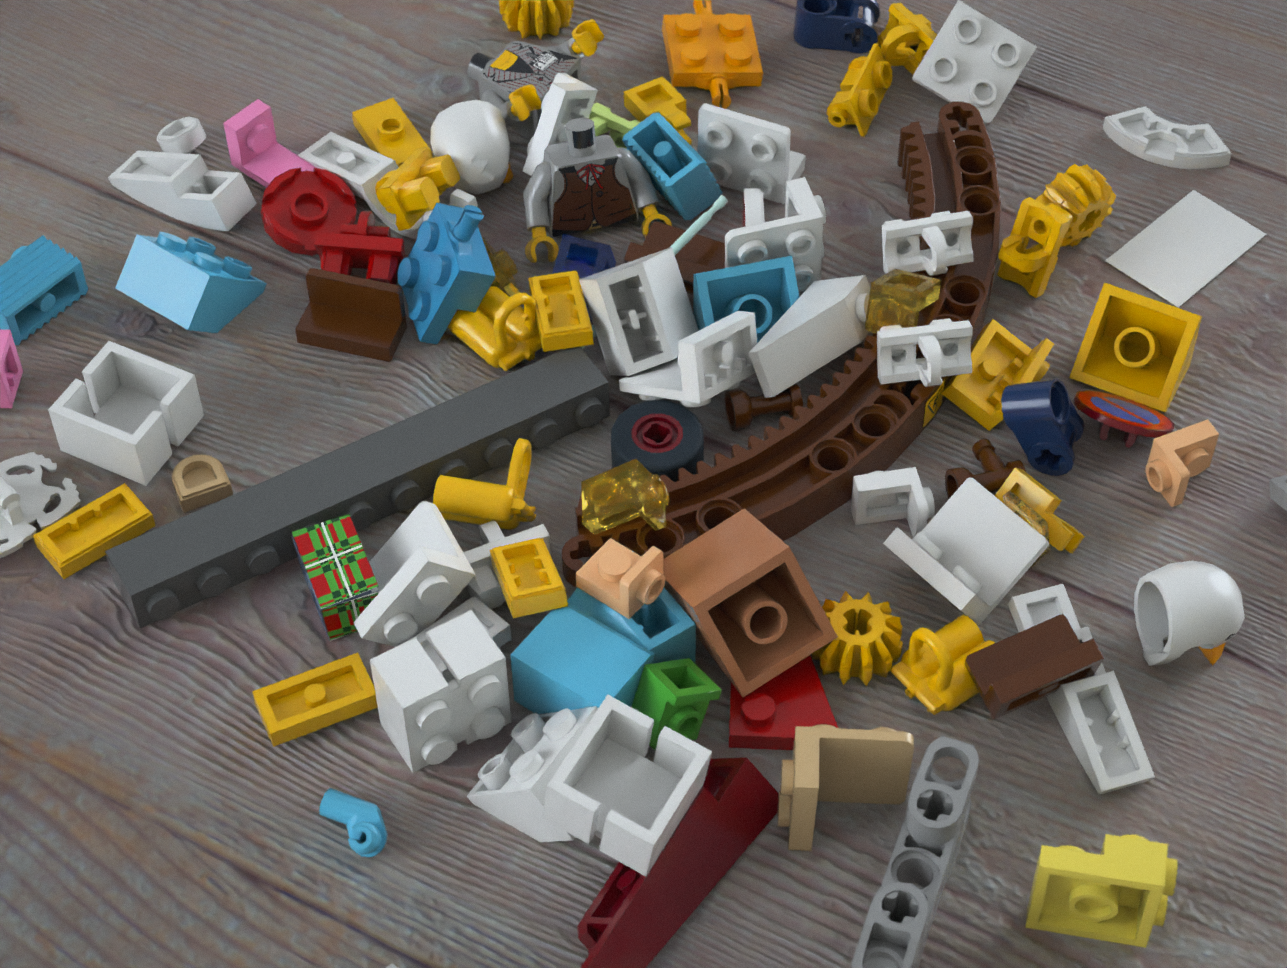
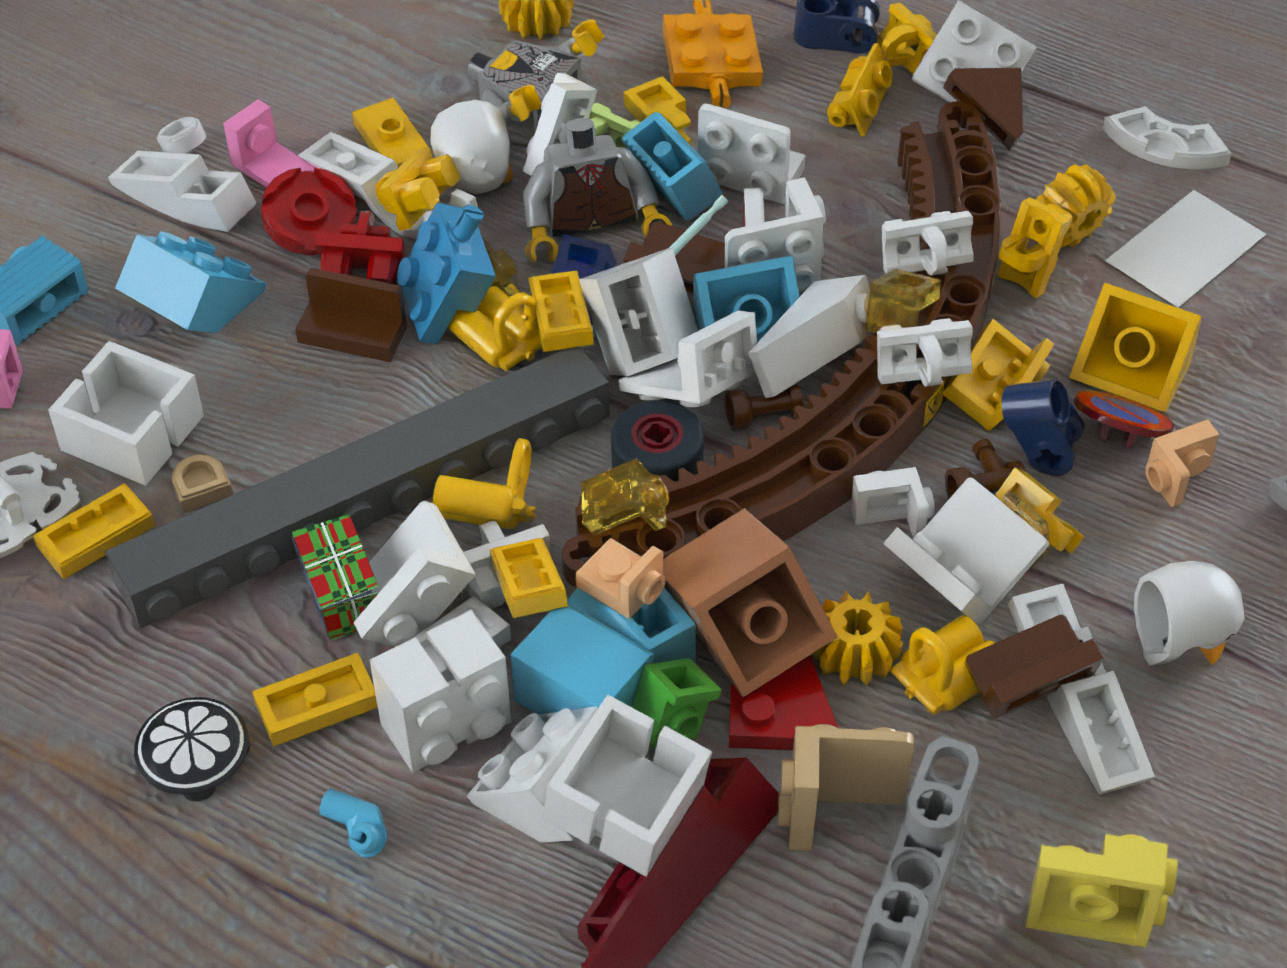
none -> dish [134,697,250,801]
none -> reddish brown slope [943,68,1023,151]

